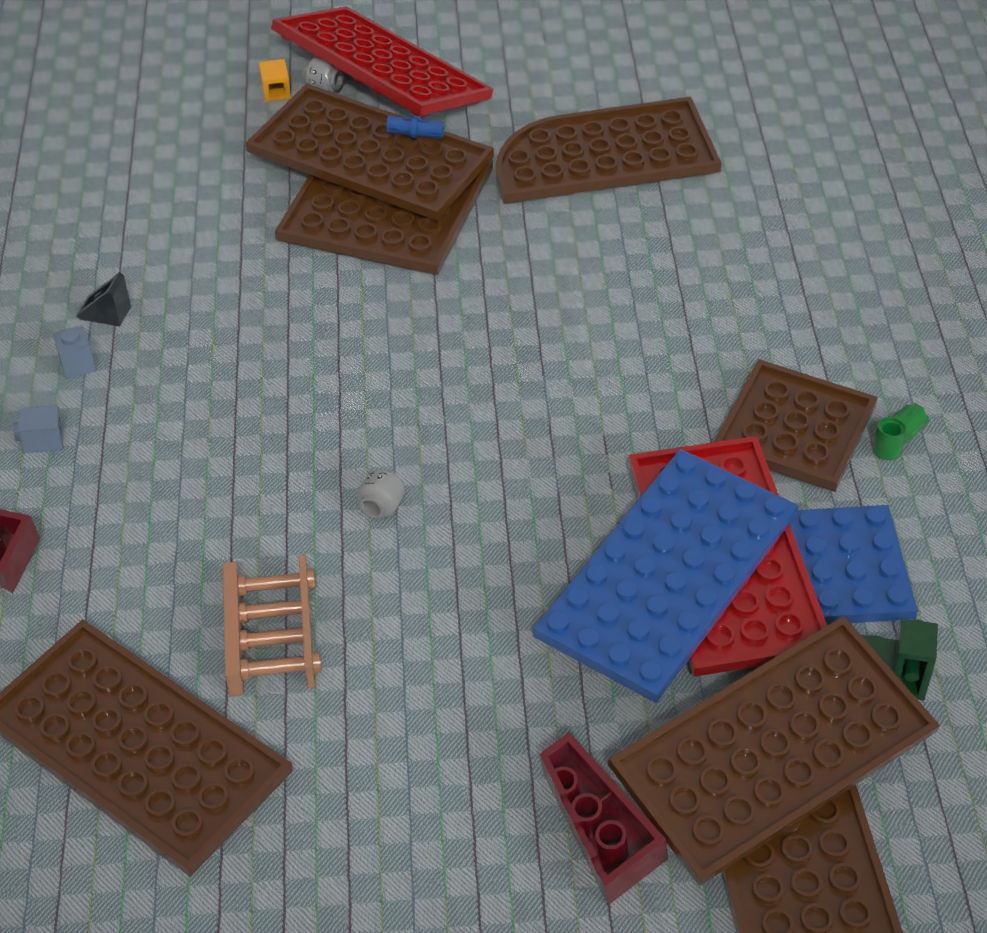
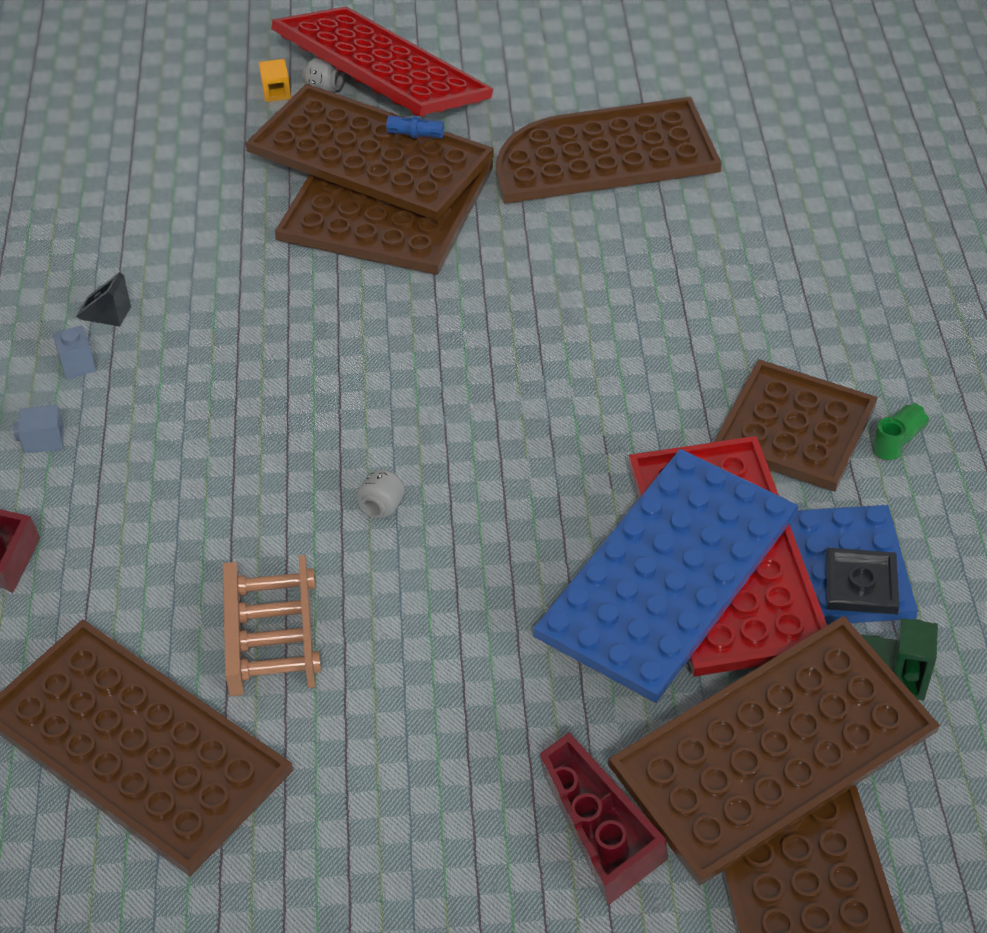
none -> black tile [825,548,899,615]

